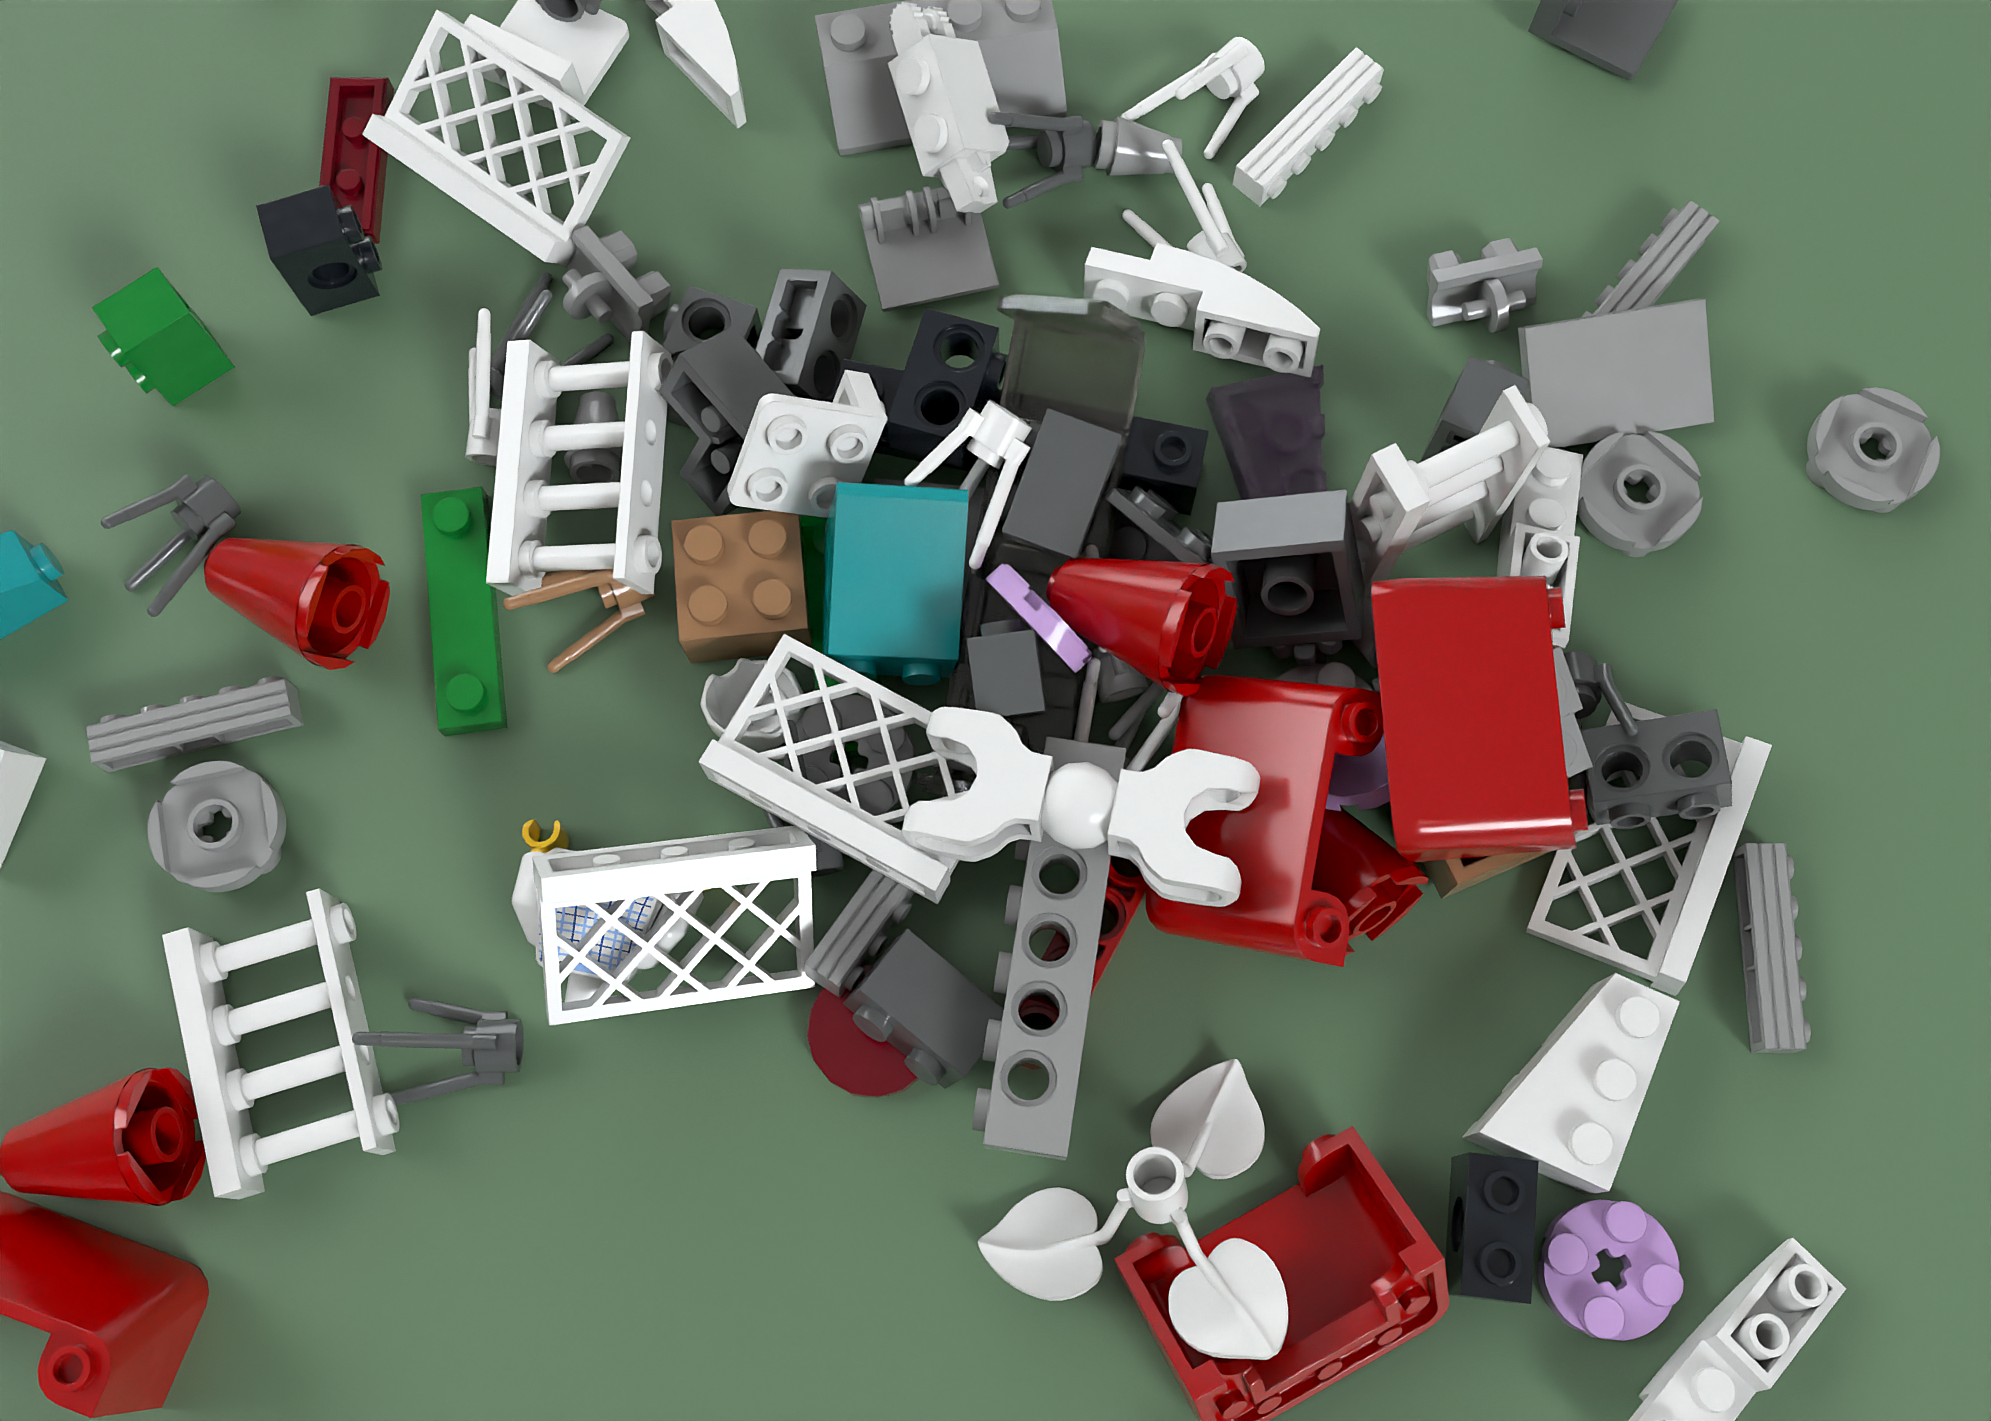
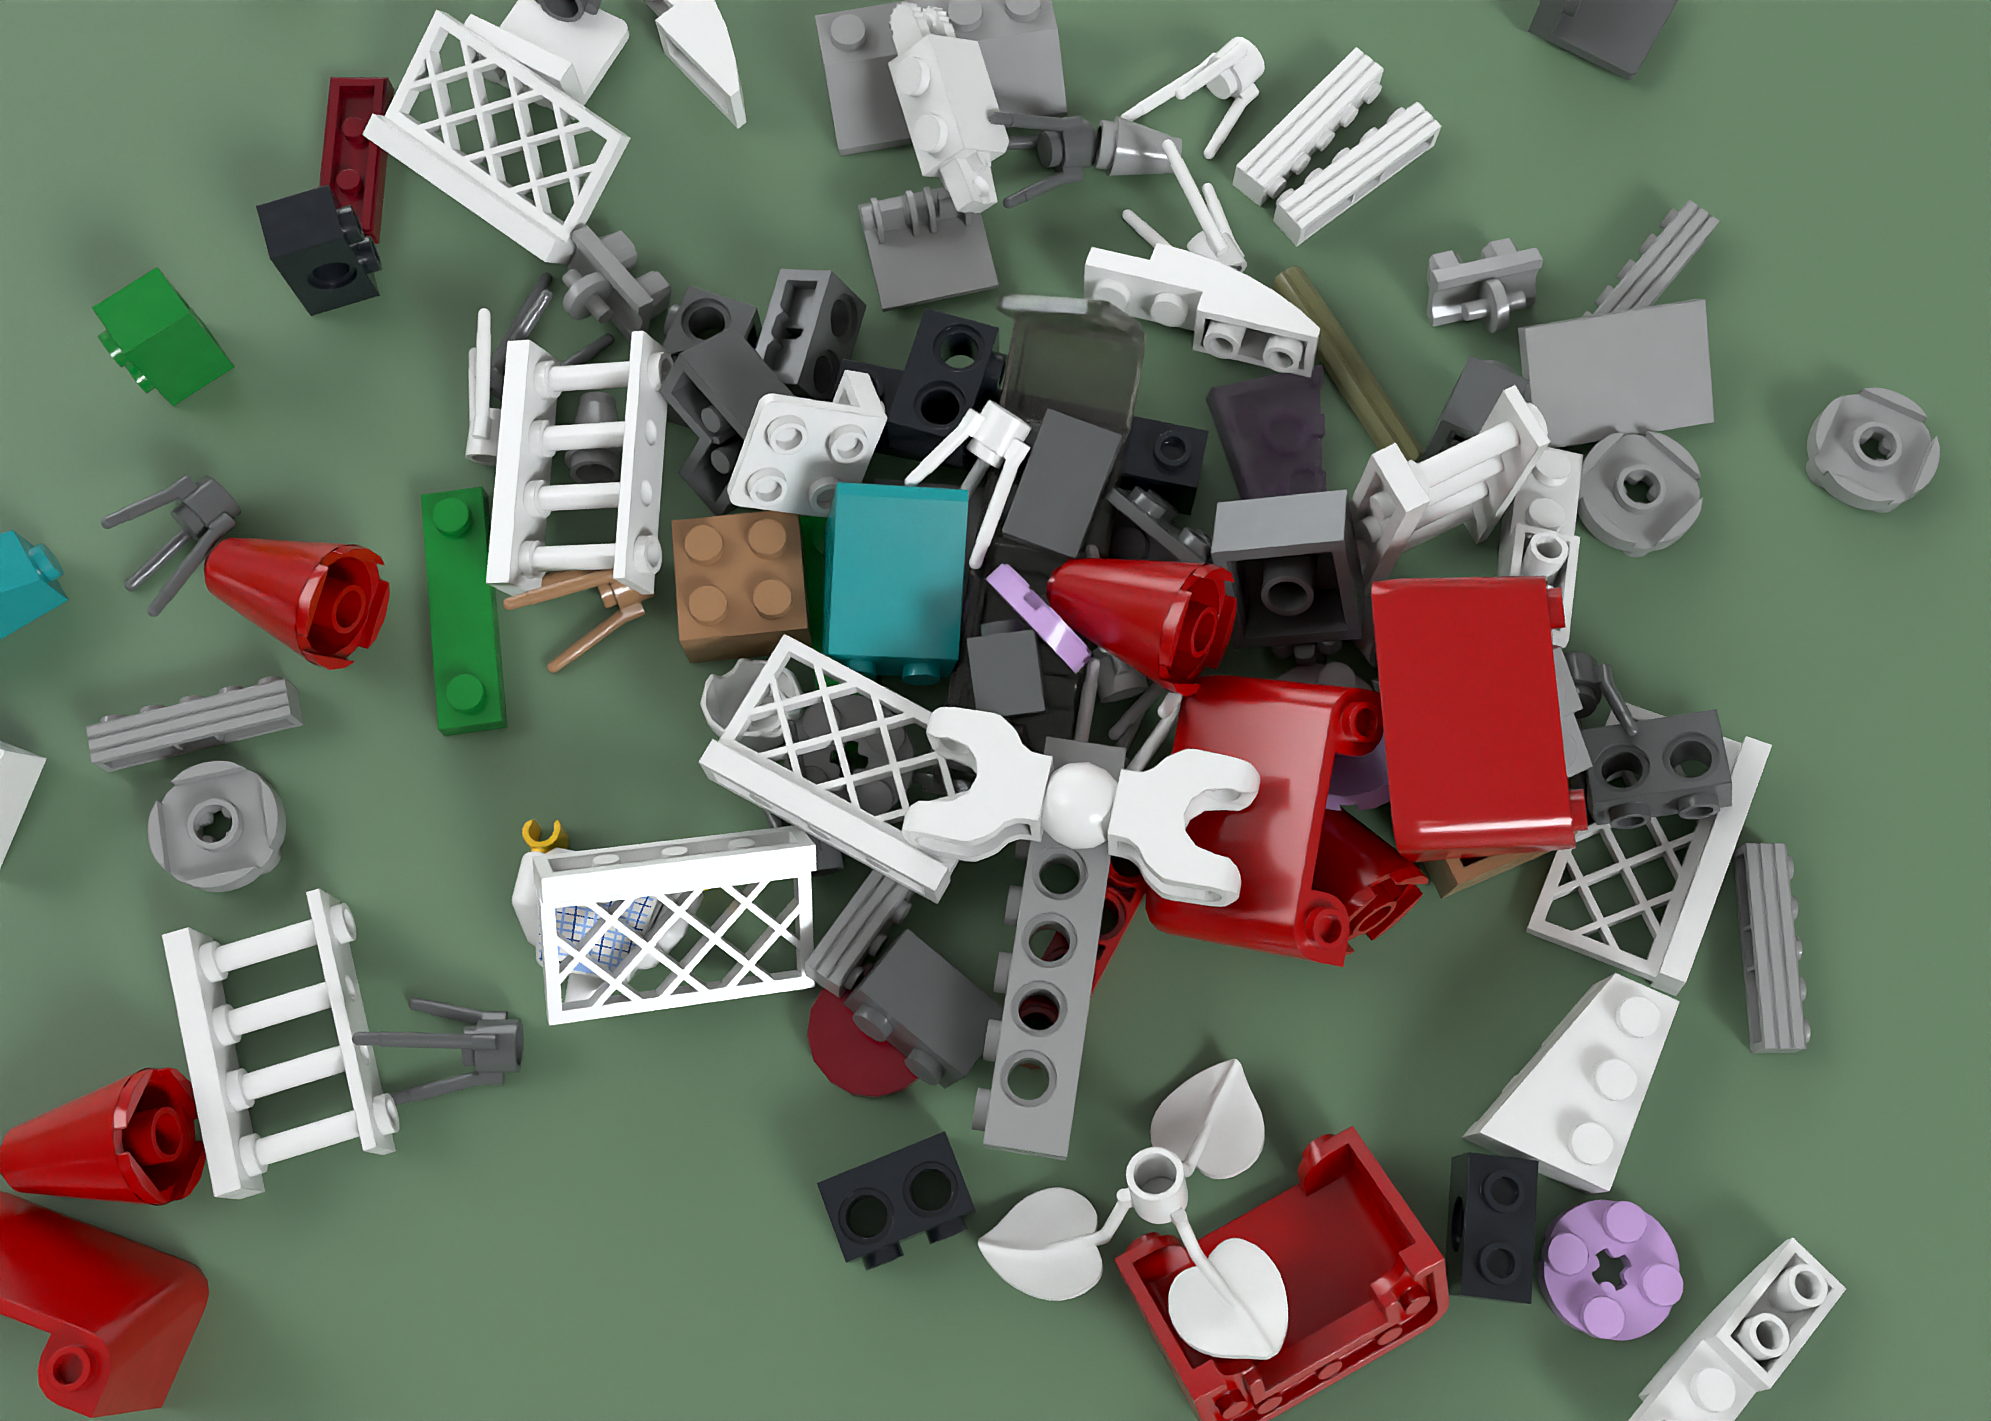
none -> black brick [817,1131,976,1271]
none -> olive axle [1272,266,1424,463]
none -> white piece [1273,102,1441,247]

